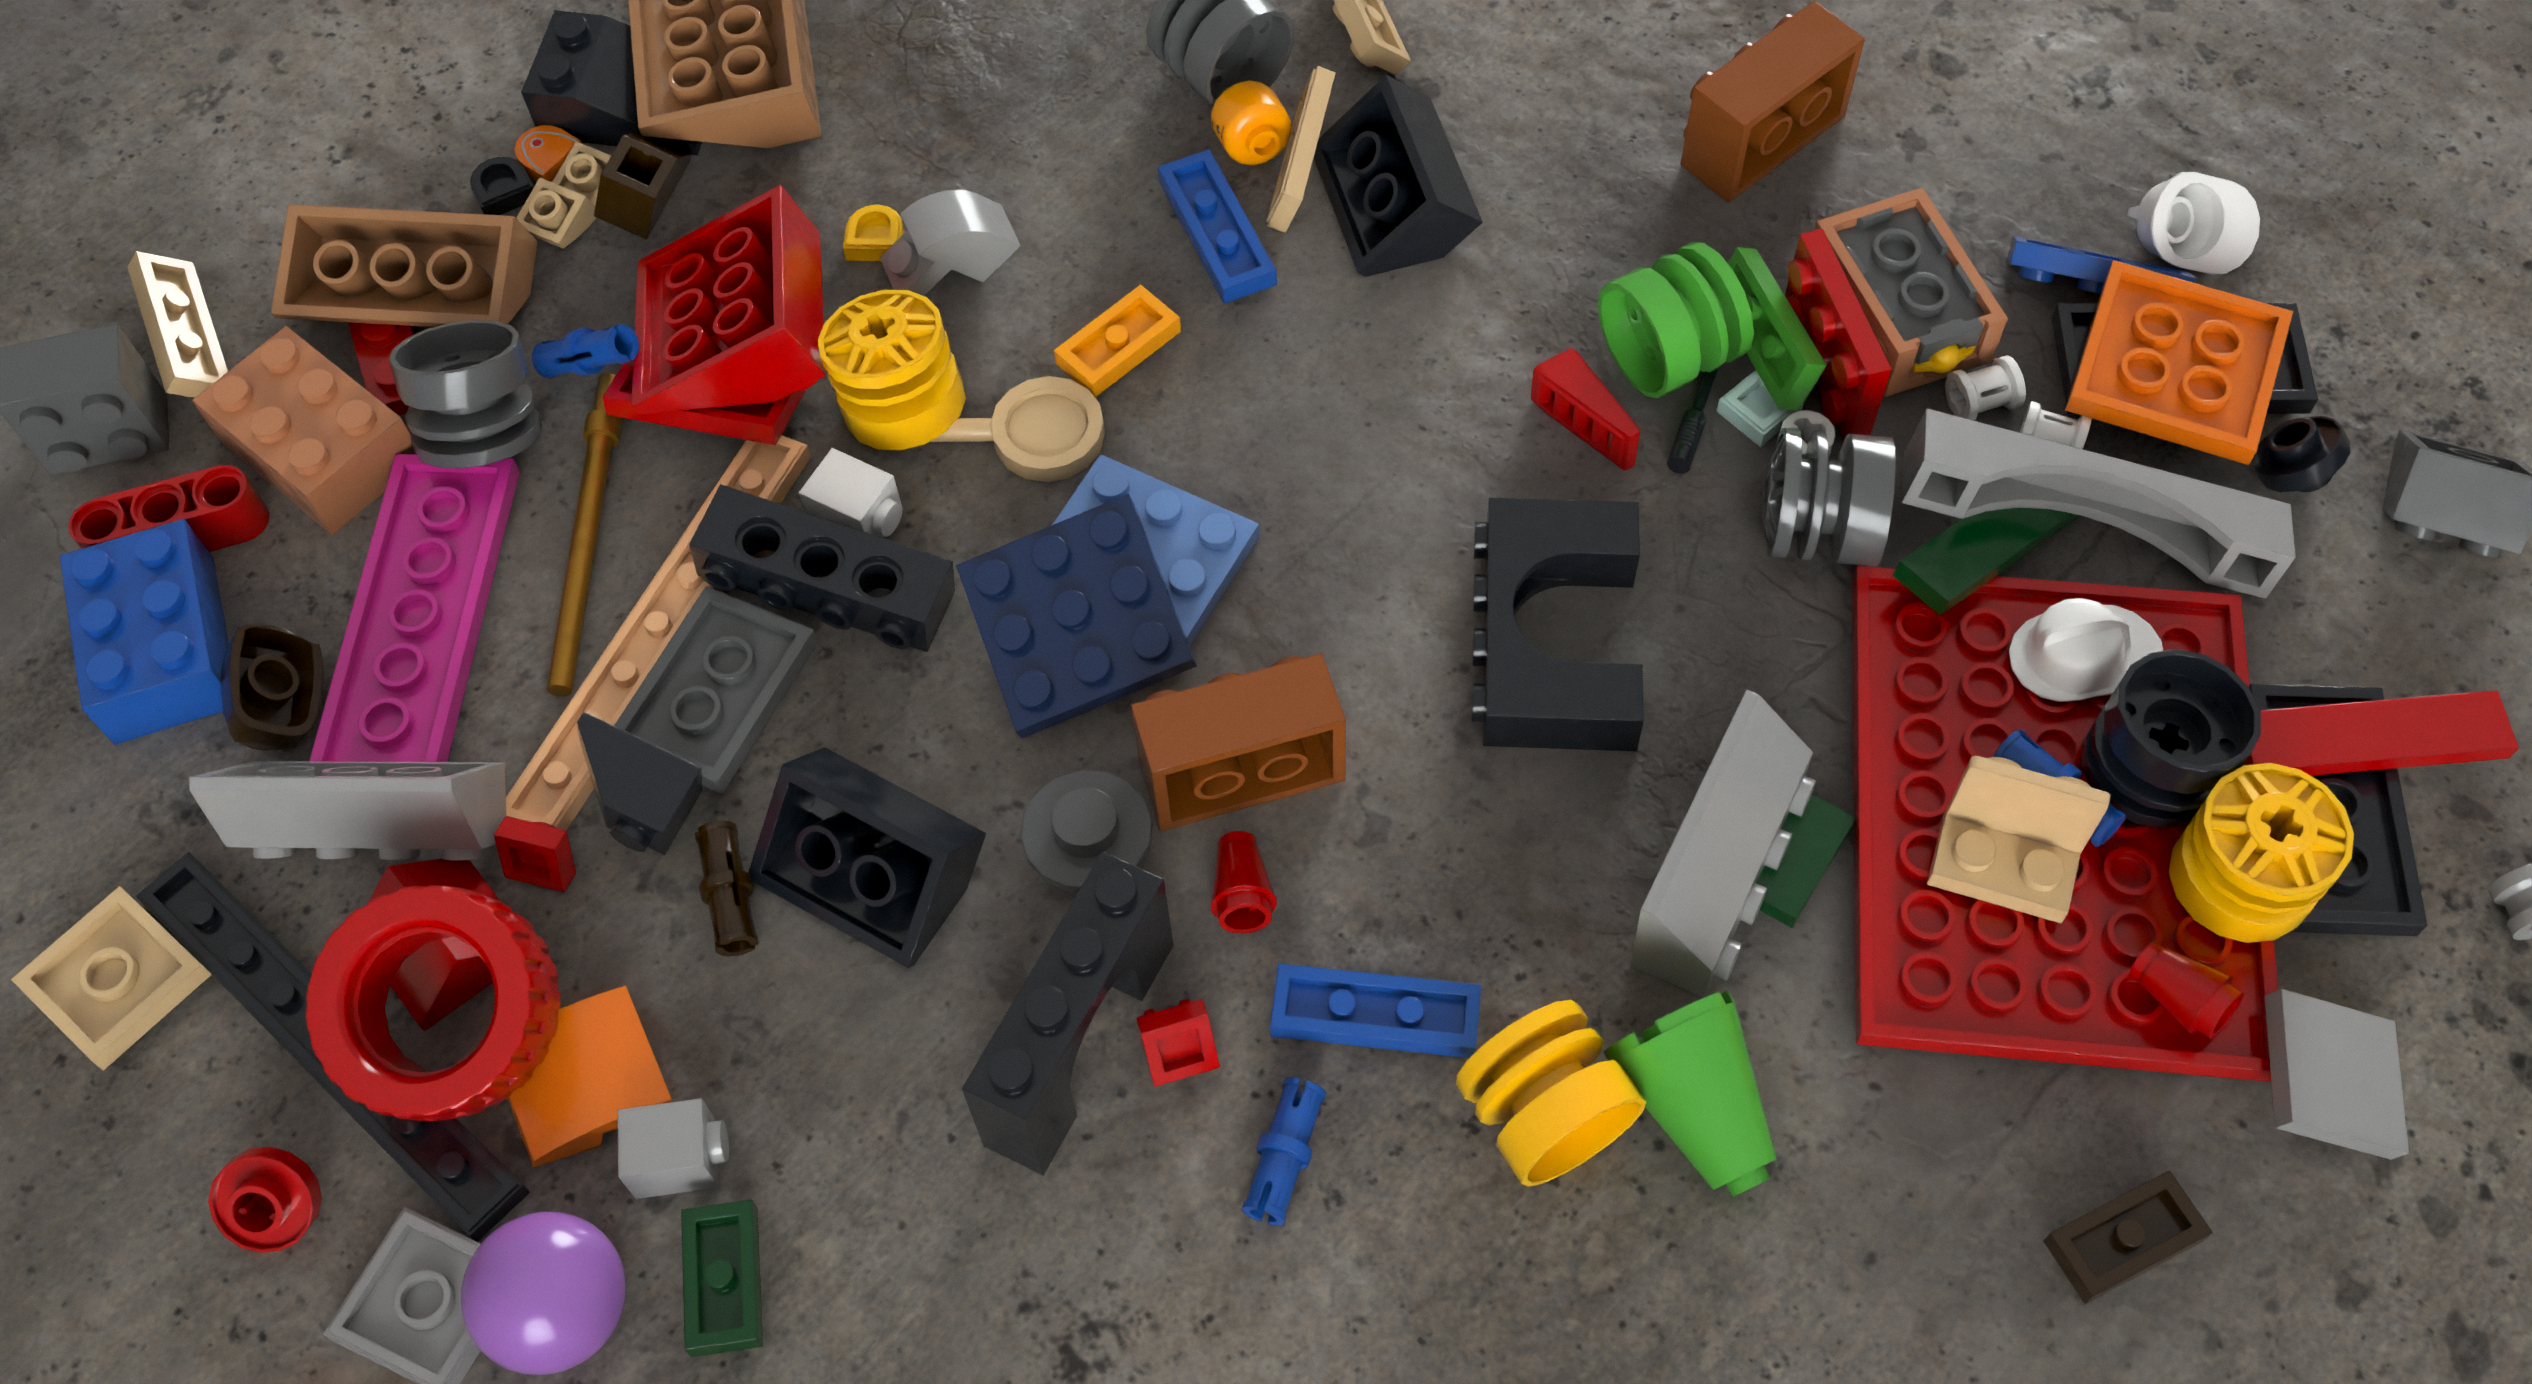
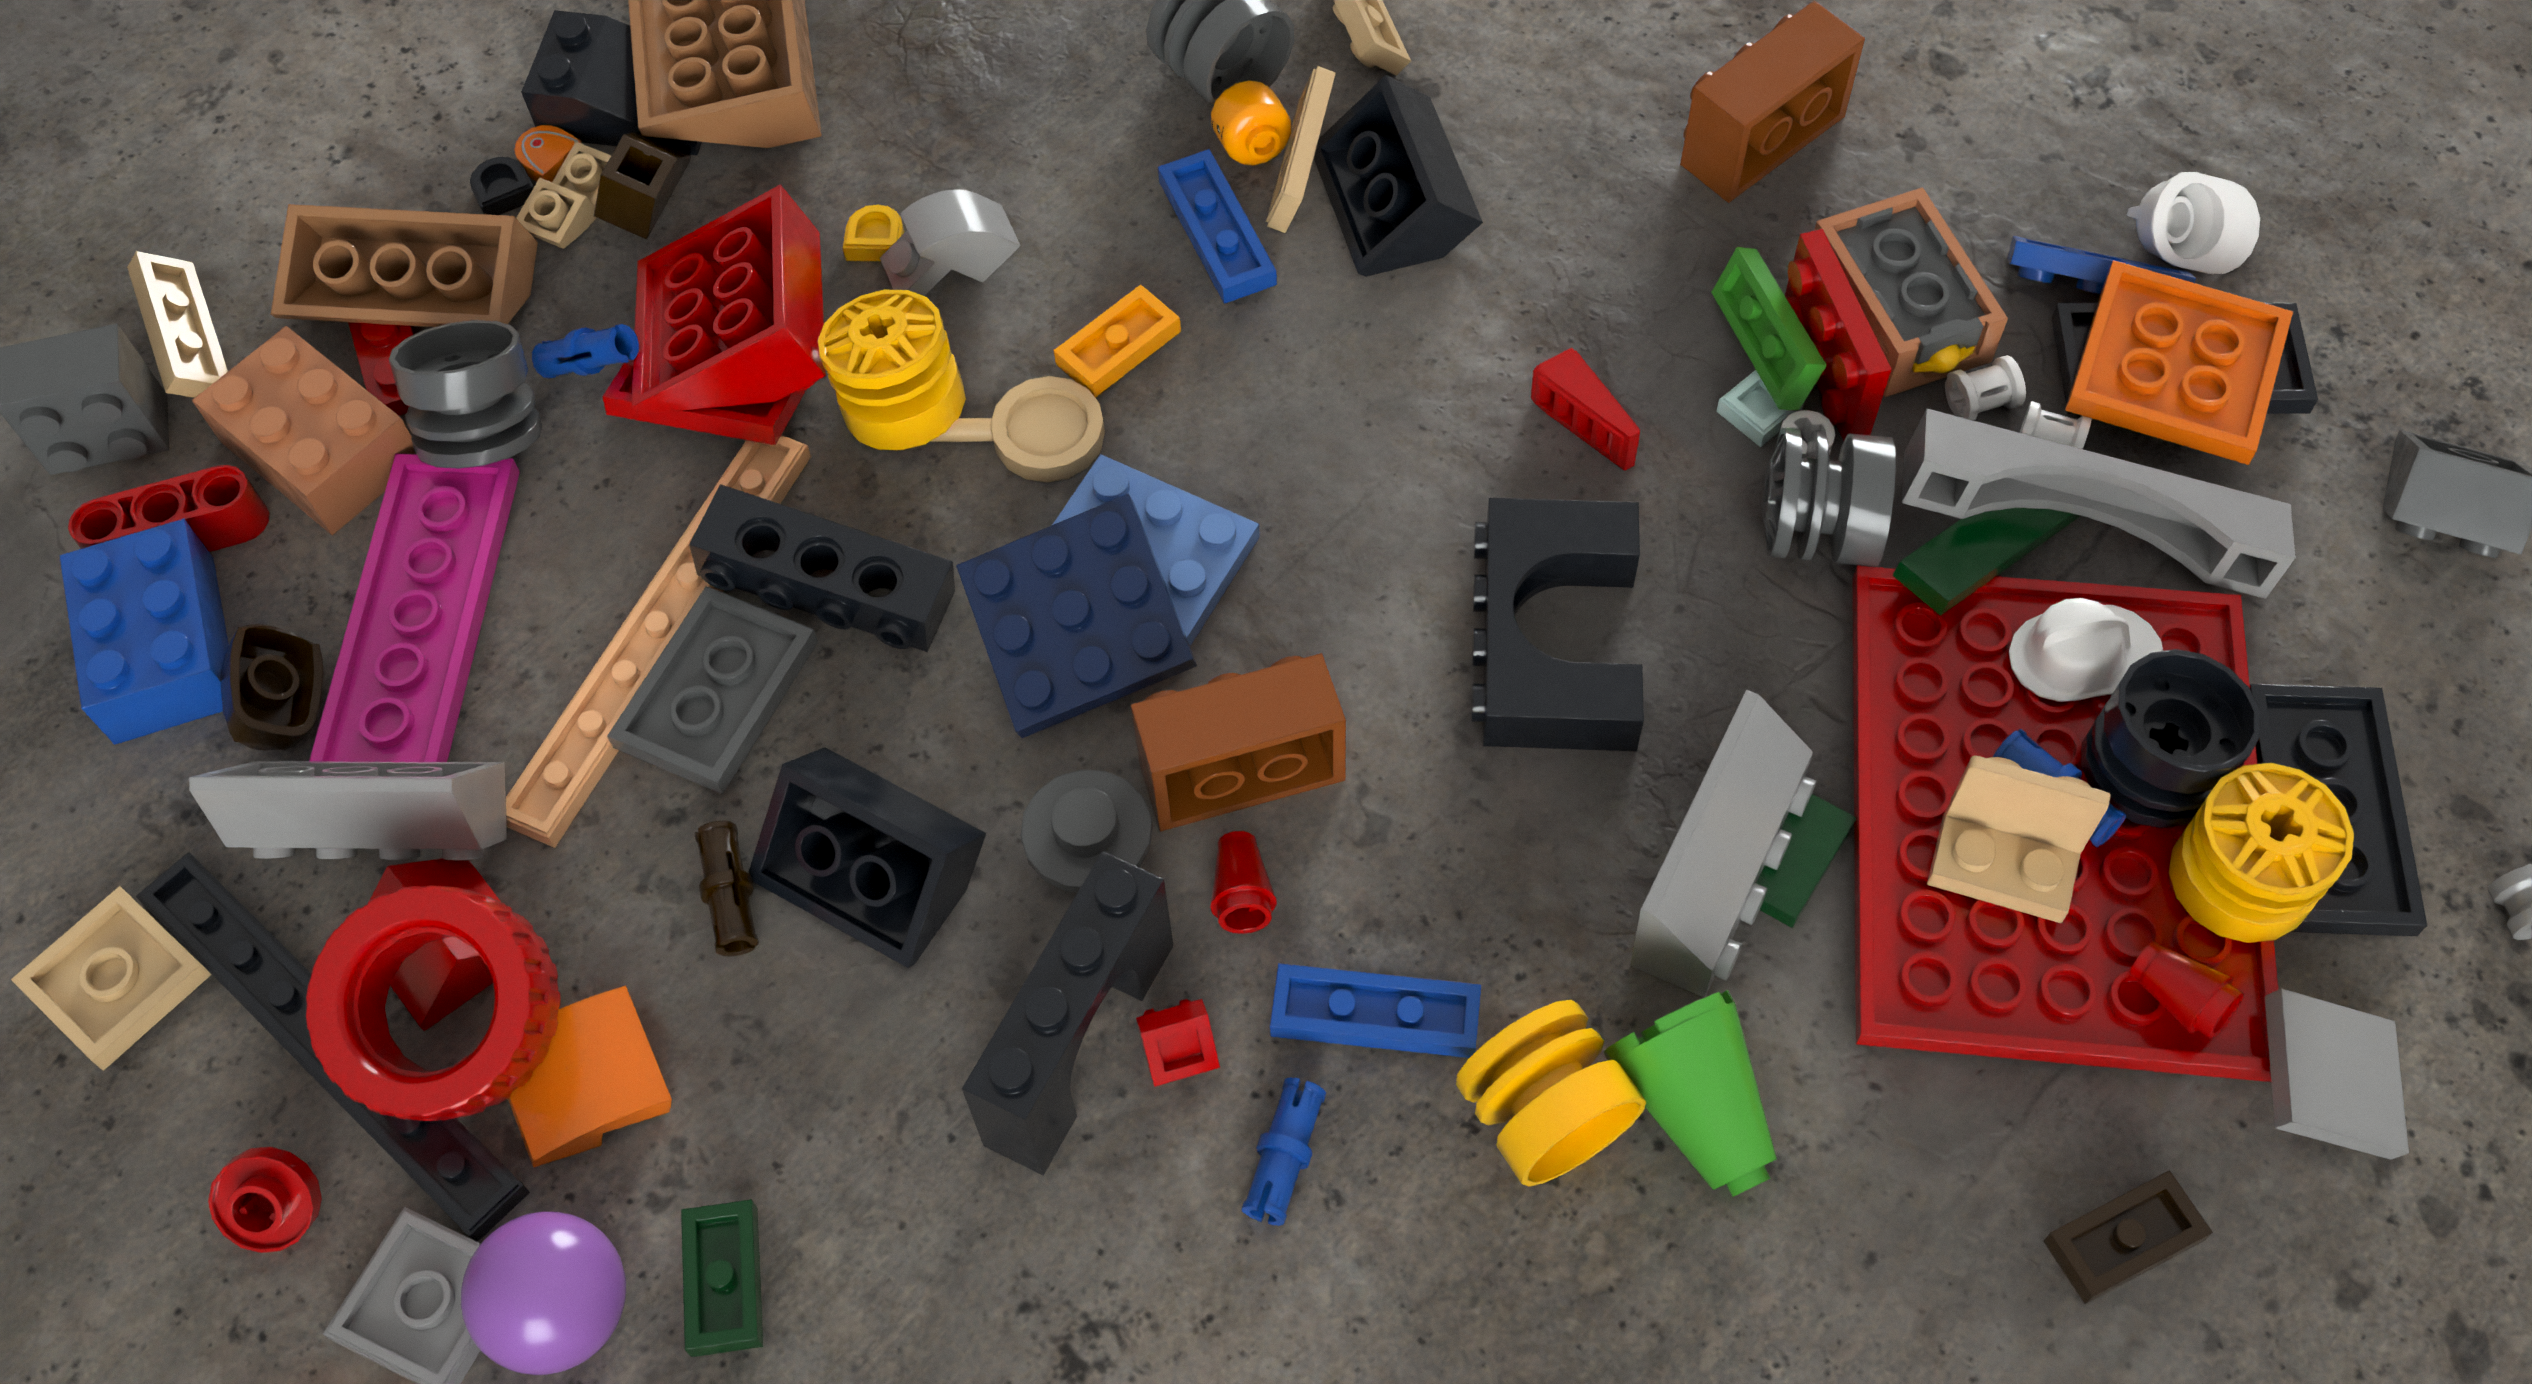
red plate [493,816,576,892] -> none
pearl gold bar [546,374,622,696] -> none
black slope [577,712,703,855] -> none
light grey brick [618,1098,729,1199] -> none
white brick [799,448,903,538] -> none
bright green wheel [1597,242,1754,398] -> none
black piece [1667,367,1720,474] -> none
red tile [2244,690,2519,776] -> none
black plate [2252,416,2351,492] -> none

